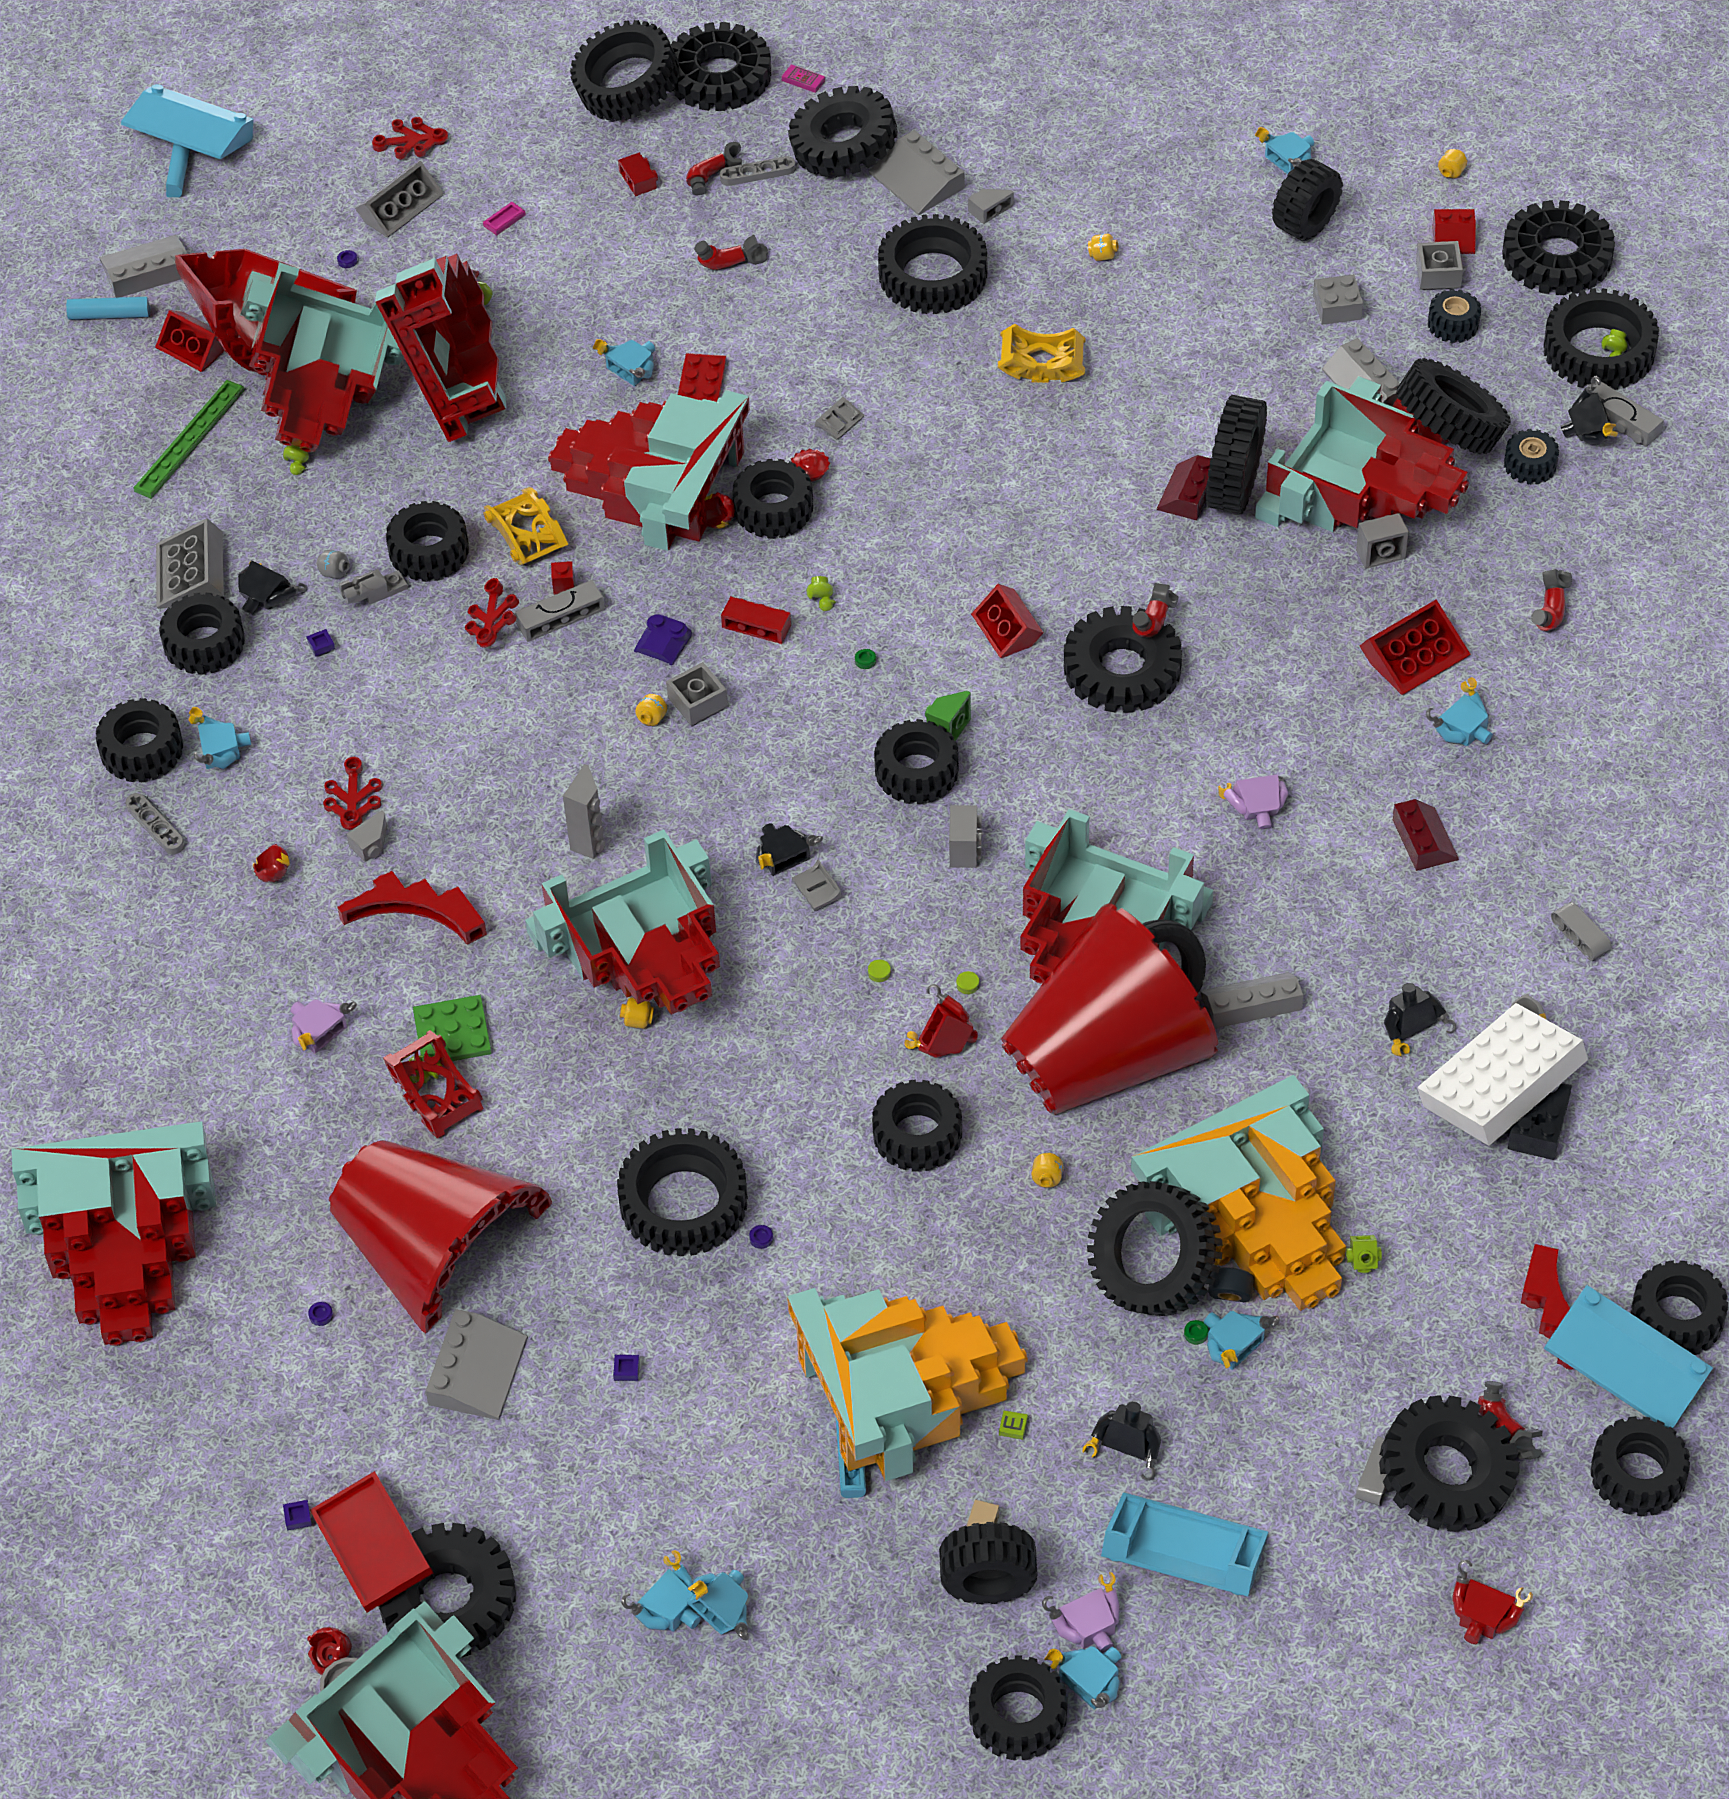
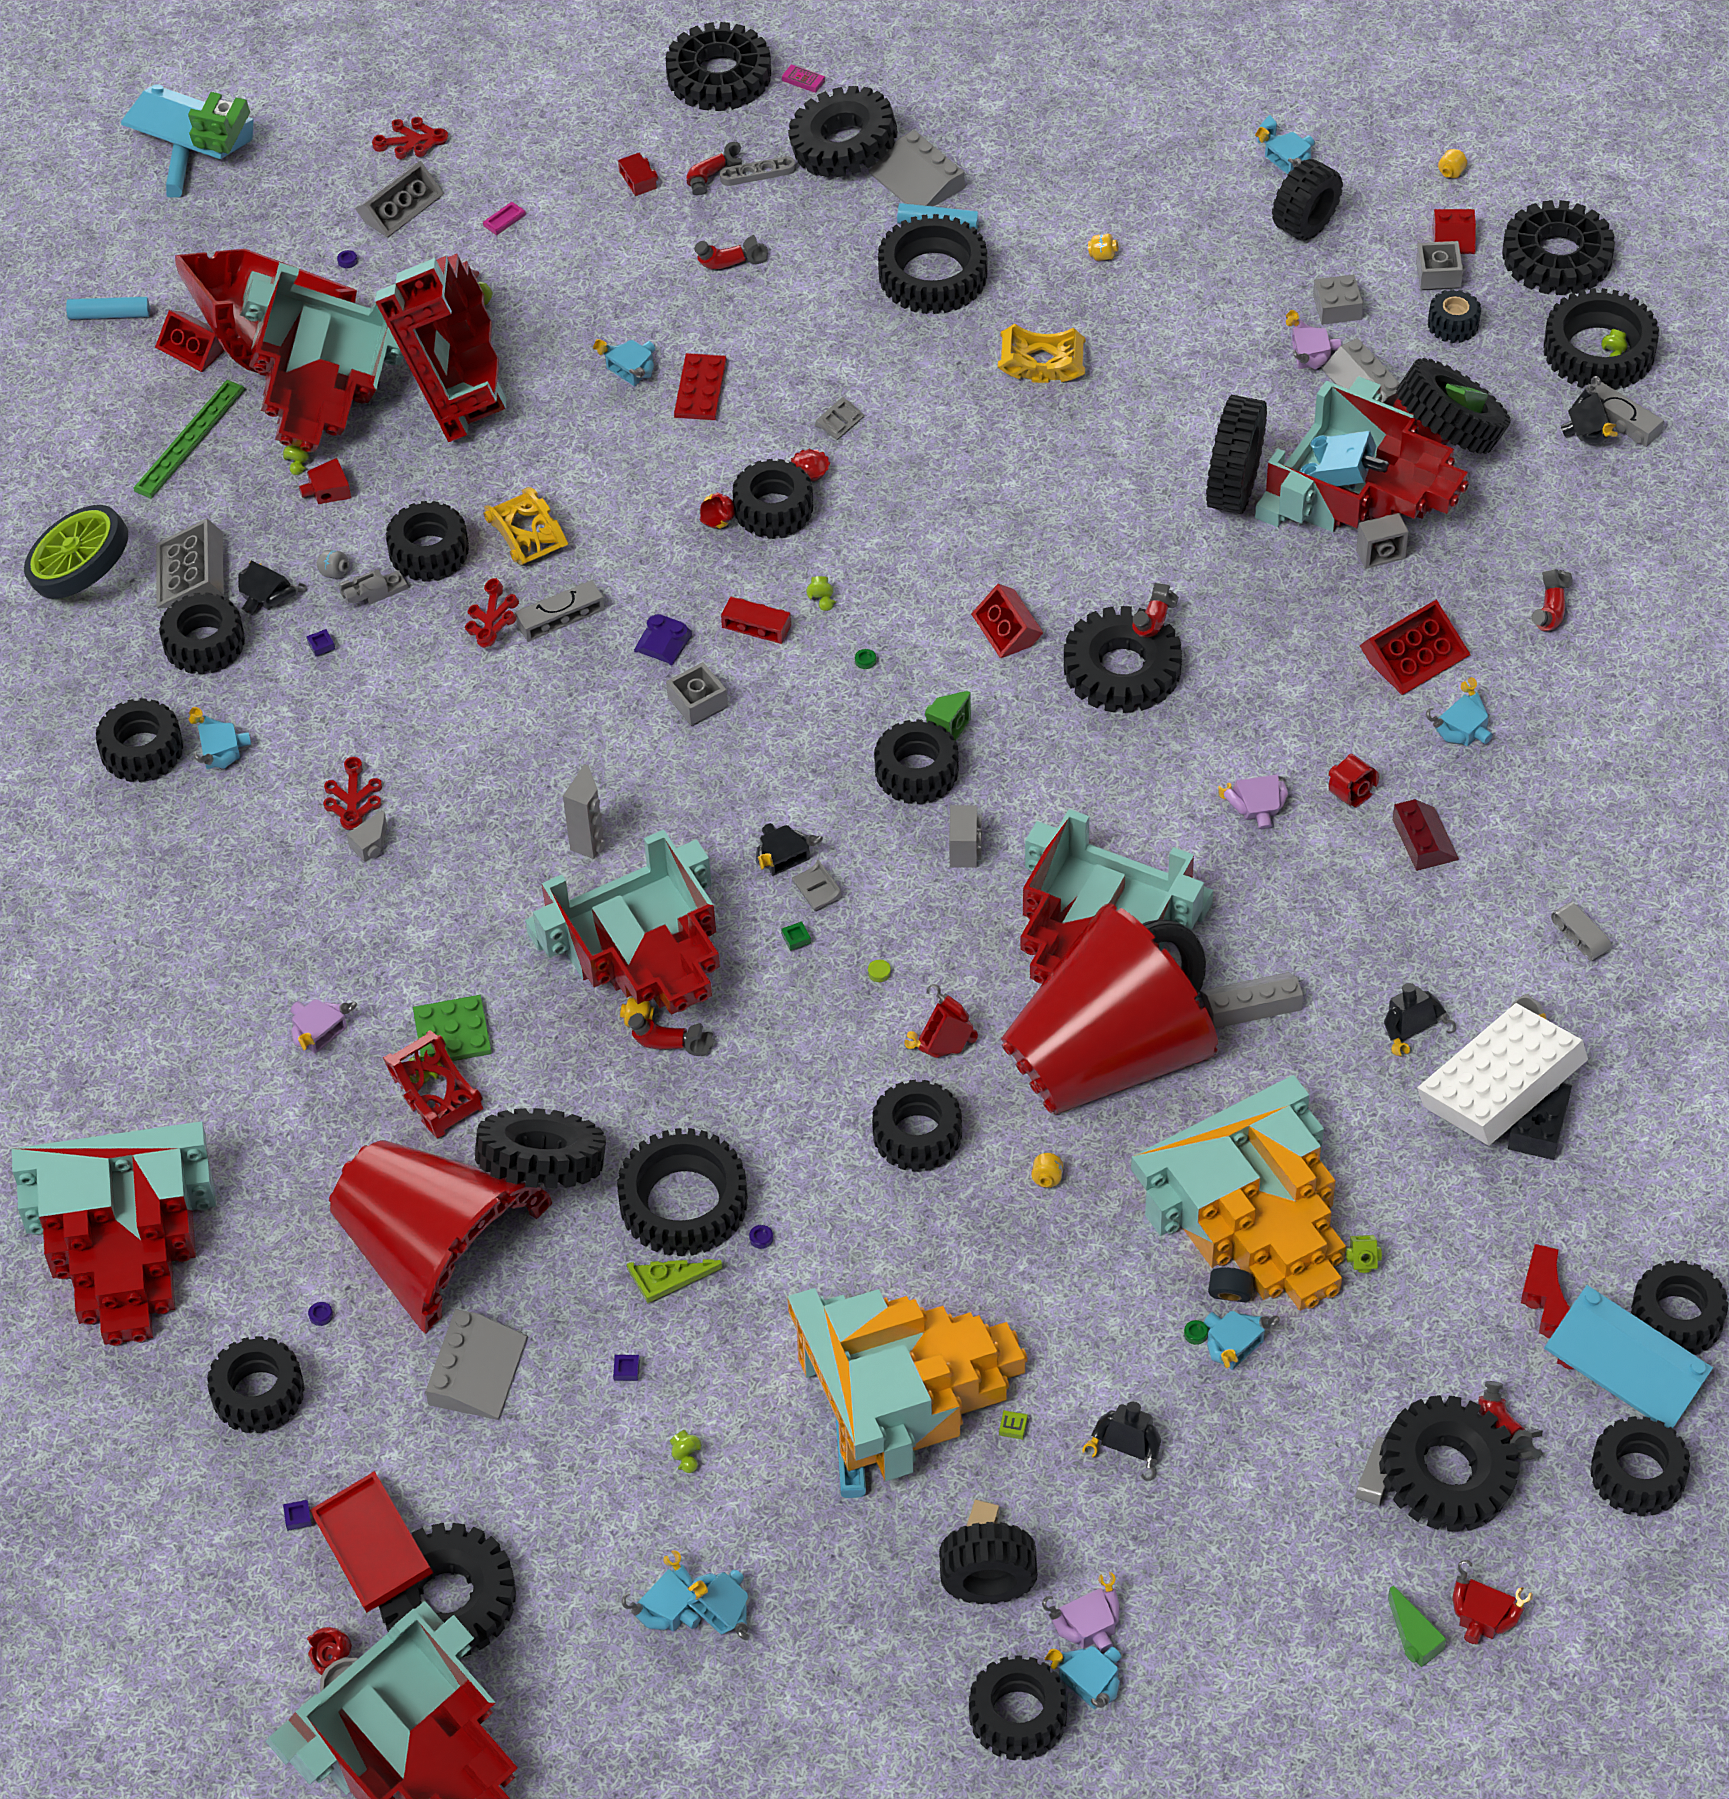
light grey slope [99,235,187,298] -> none
light grey beam [126,793,184,855] -> none
red hair [253,844,290,882] -> none
red arch [337,871,487,945] -> none
panel [548,390,750,551] -> none
red brick [551,561,575,595] -> none
black tyre [570,20,680,121] -> none
yellow head [635,694,668,726] -> none
lime tile [956,971,979,994] -> none
light grey slope [968,189,1014,224] -> none
black tyre [1087,1181,1223,1316] -> none
medium azure slope [1101,1492,1269,1597] -> none
dark red slope [1157,455,1211,521] -> none
black wheel [1504,429,1559,485] -> none
none -> wheel [24,505,129,599]
none -> bright green brick [188,92,250,154]
none -> black tyre [207,1336,305,1433]
none -> red torso [298,458,351,504]
none -> black tyre [475,1108,606,1189]
none -> lime wing [626,1259,723,1304]
none -> piece [628,1013,714,1056]
none -> lime animal [669,1430,702,1473]
none -> green plate [781,921,811,951]
none -> medium azure brick [897,203,979,229]
none -> medium azure slope [1257,115,1277,143]
none -> lavender torso [1286,310,1341,369]
none -> medium azure piece [1300,431,1389,490]
none -> red brick [1328,754,1379,807]
none -> bright green slope [1388,1585,1446,1667]
none -> bright green slope [1446,384,1488,413]

